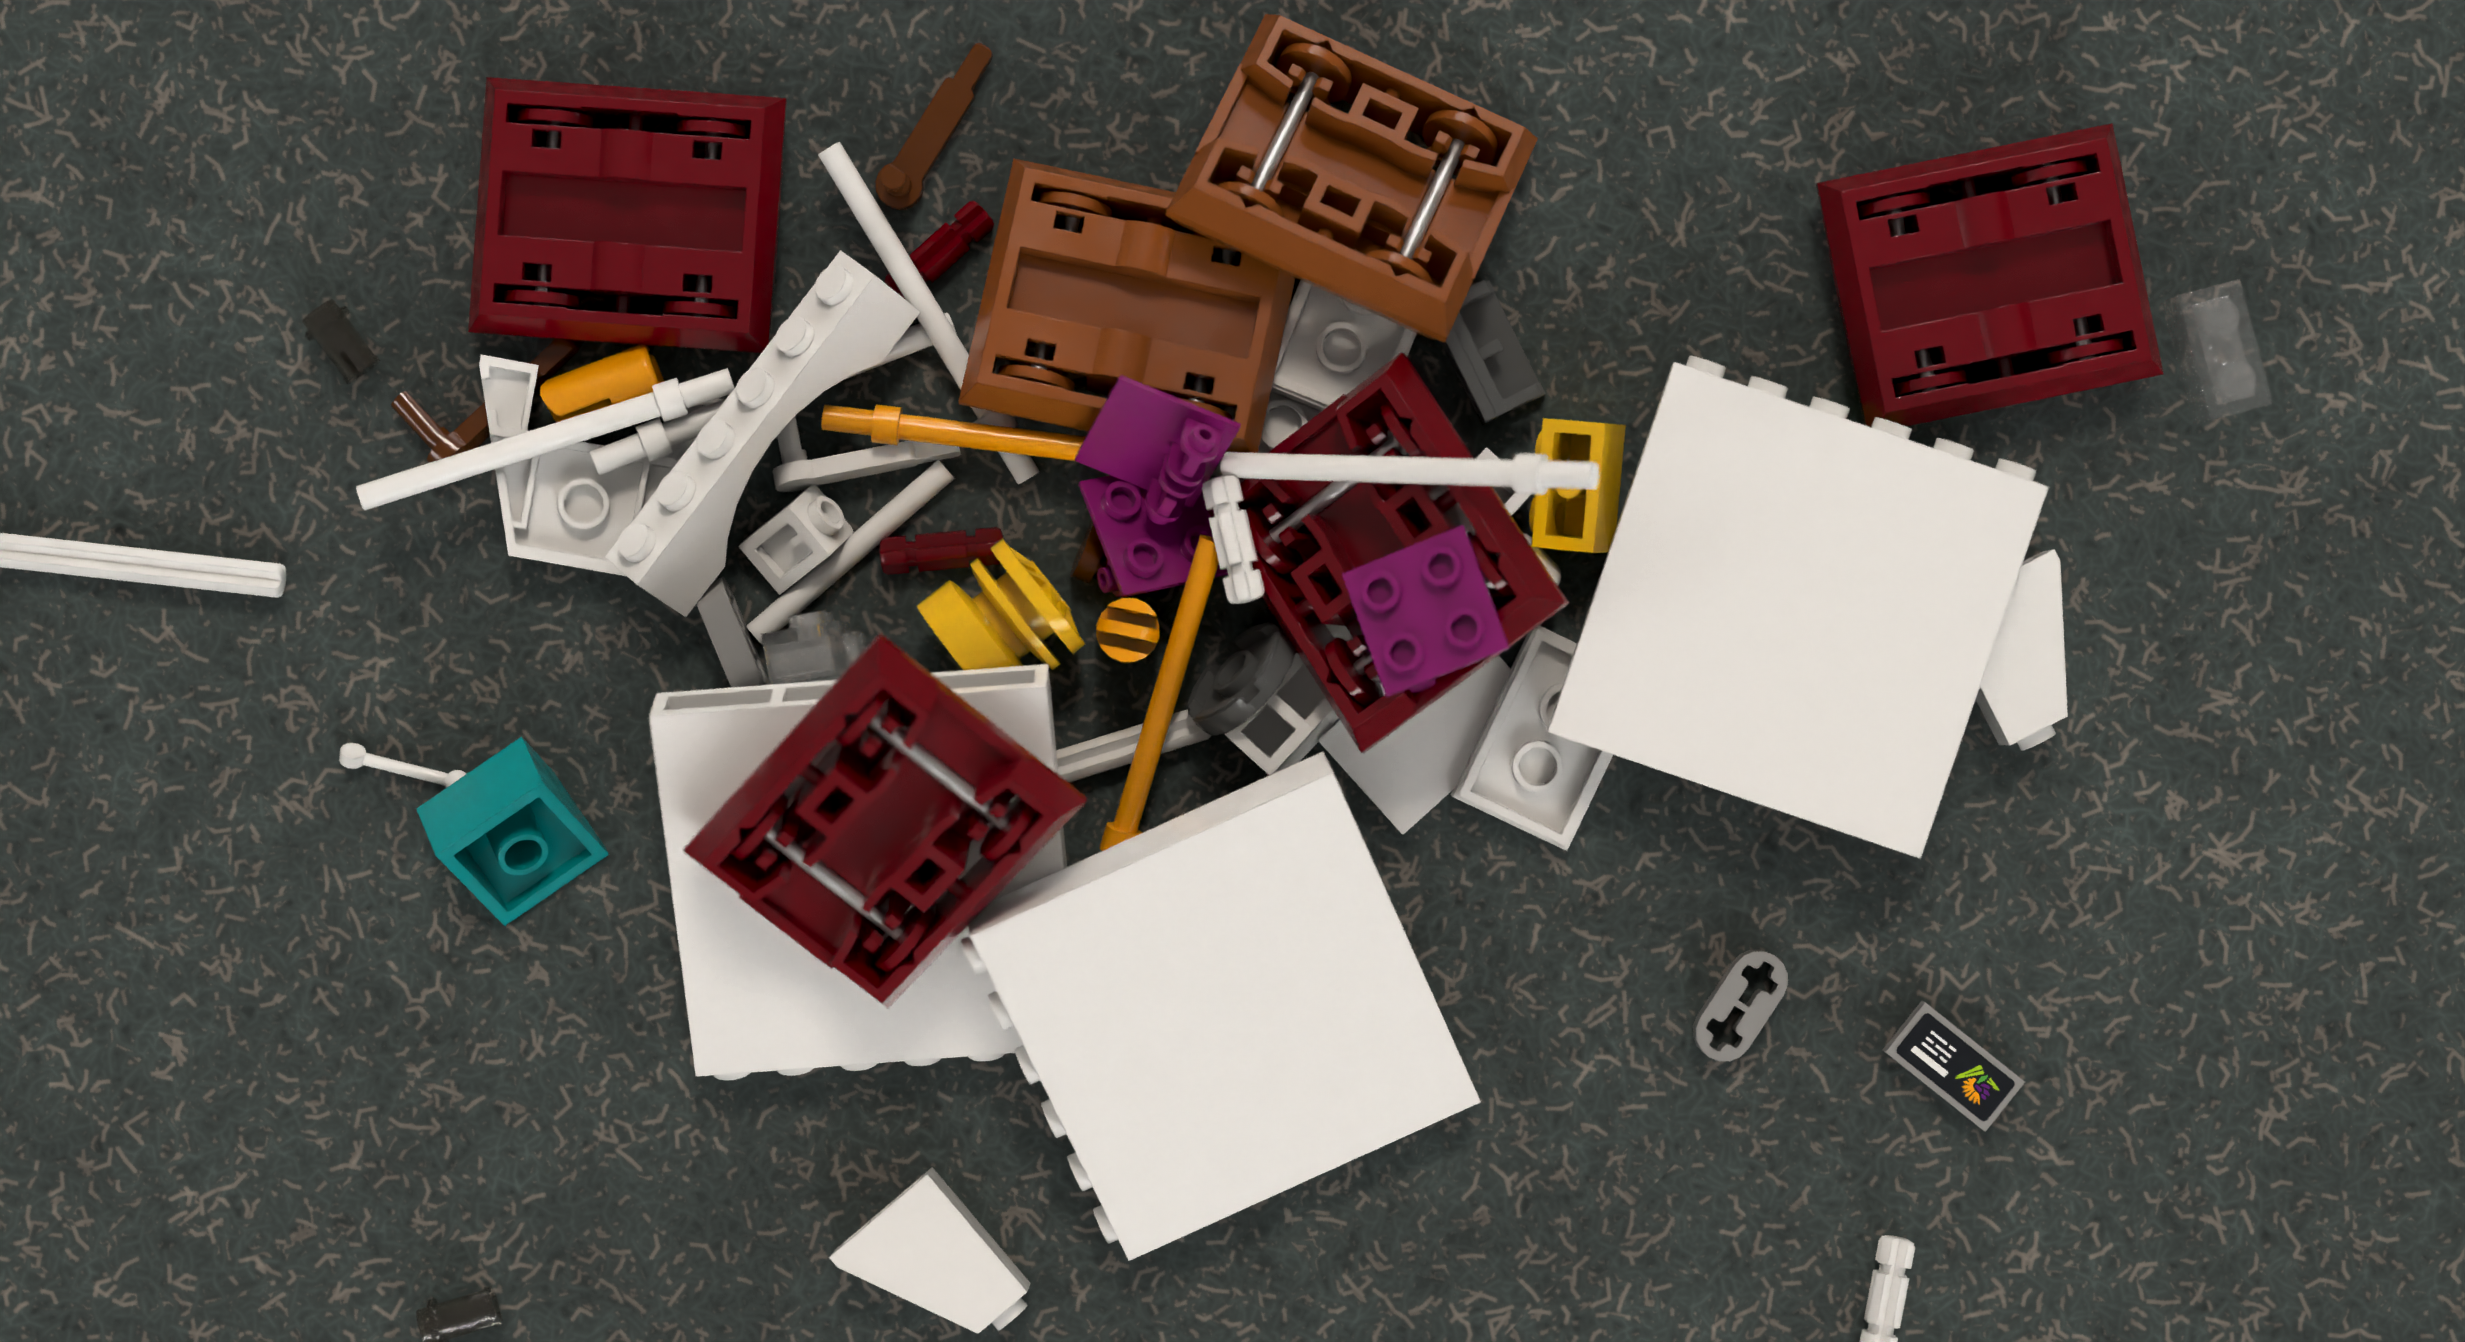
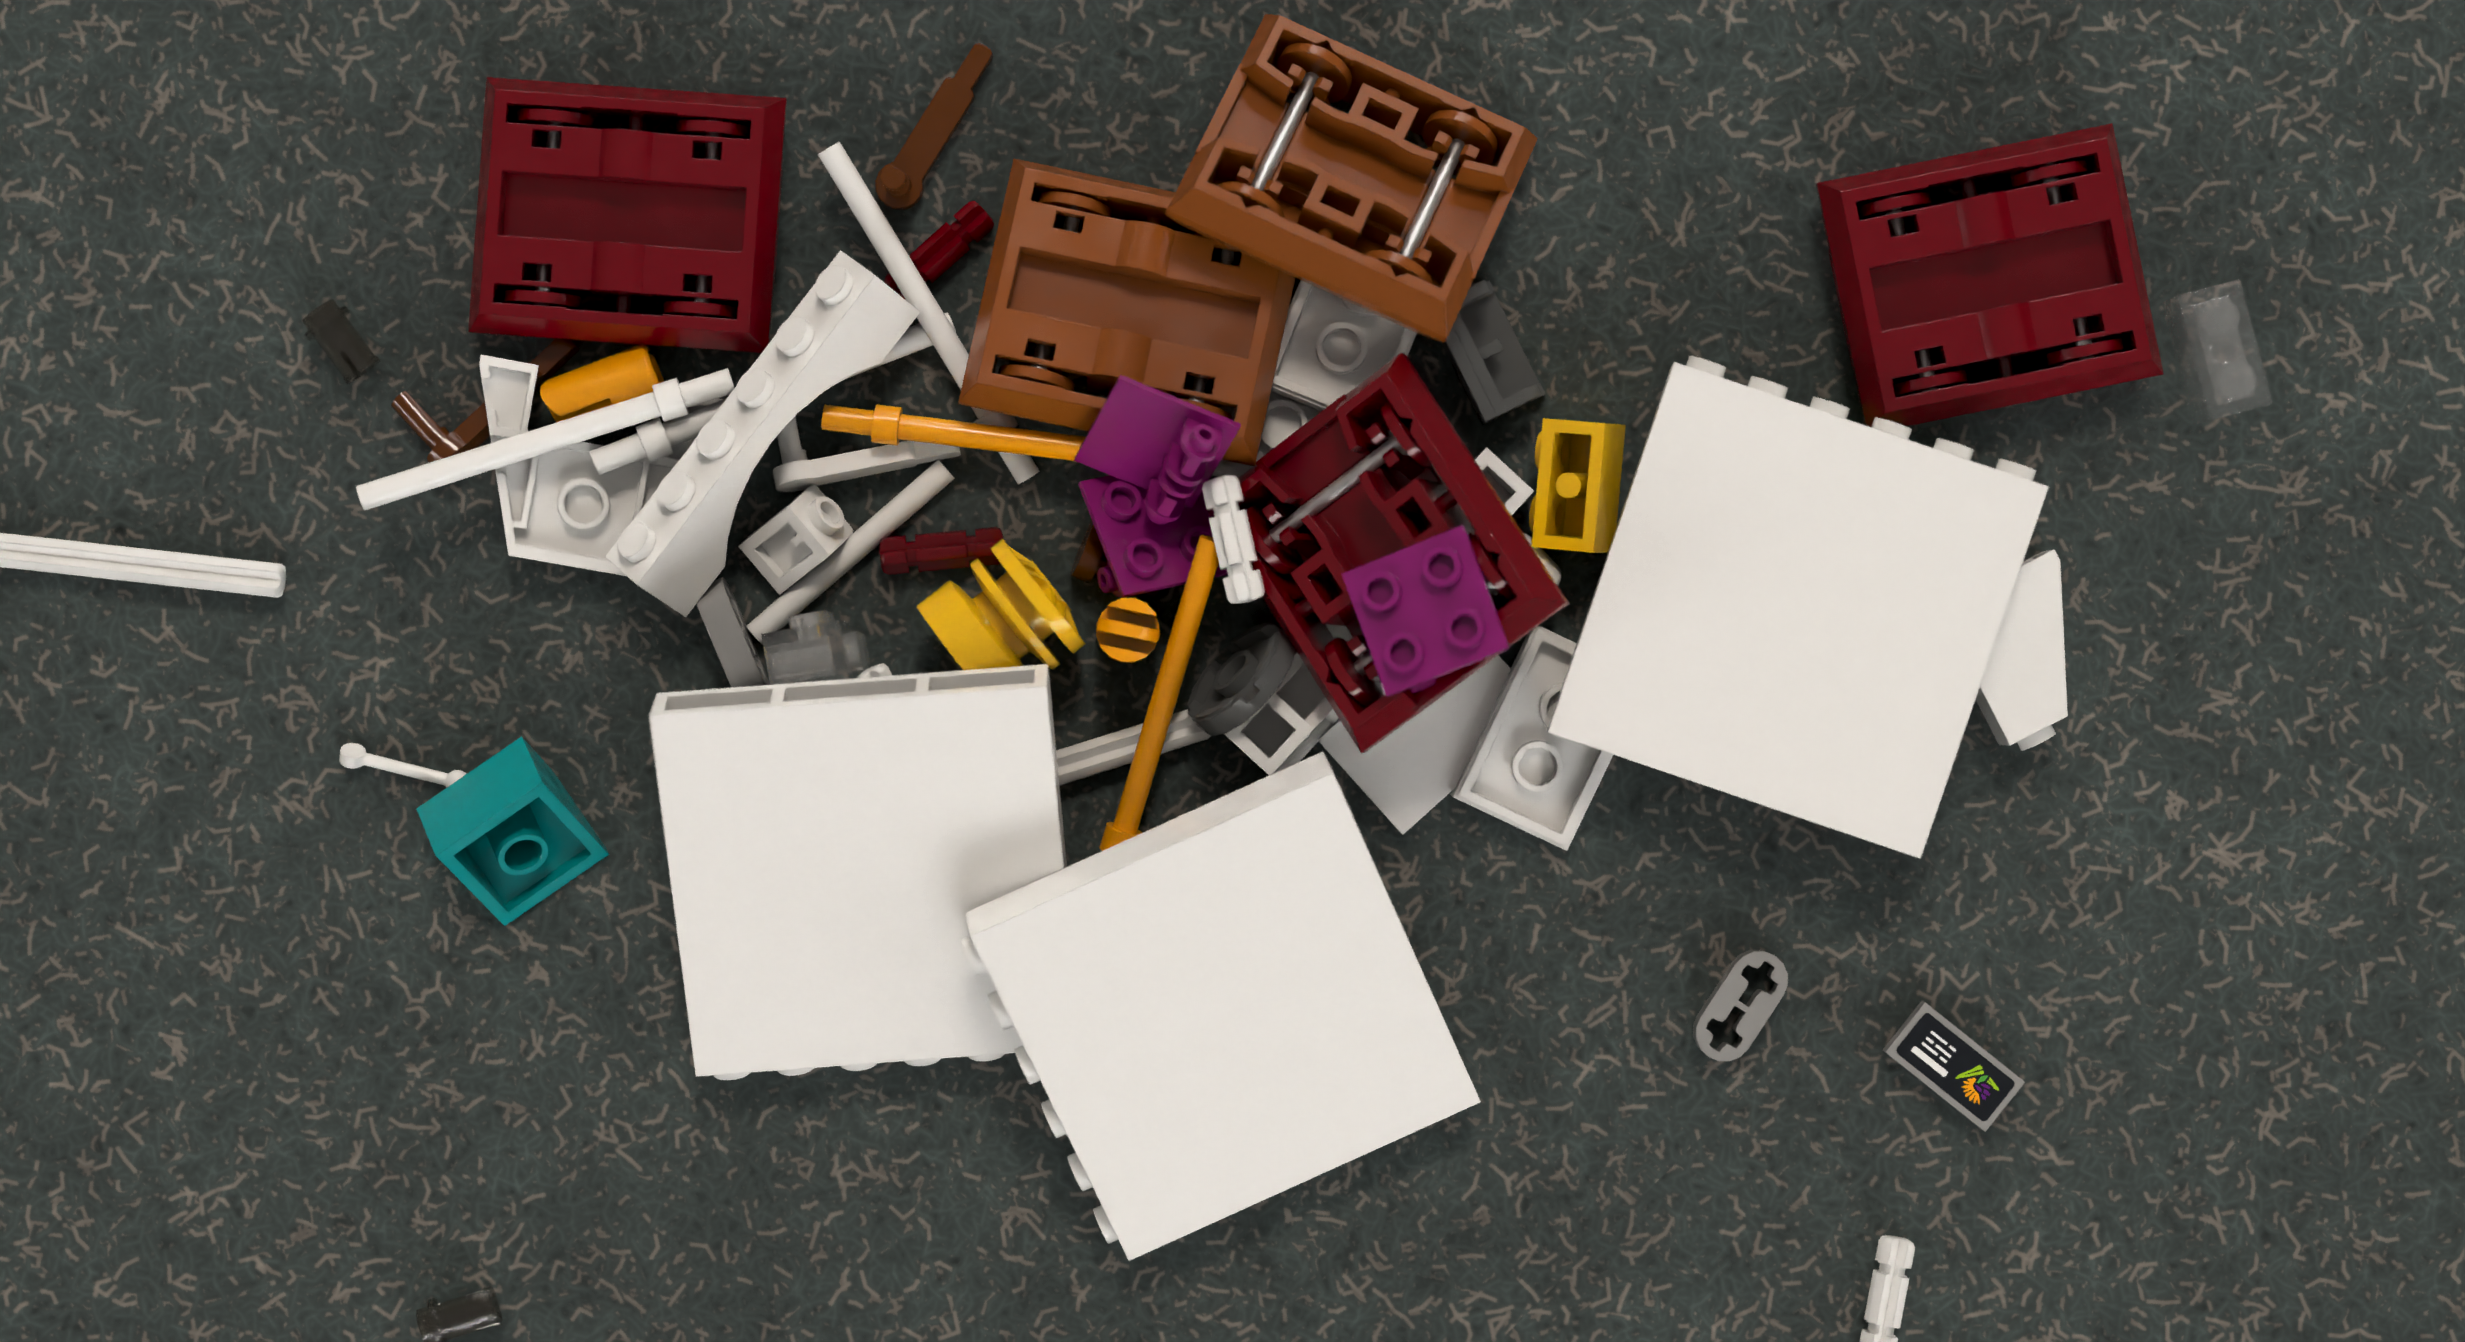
dark red piece [683,633,1087,1008] -> none
white slope [829,1167,1031,1334] -> none
white bar [1220,452,1599,494] -> none

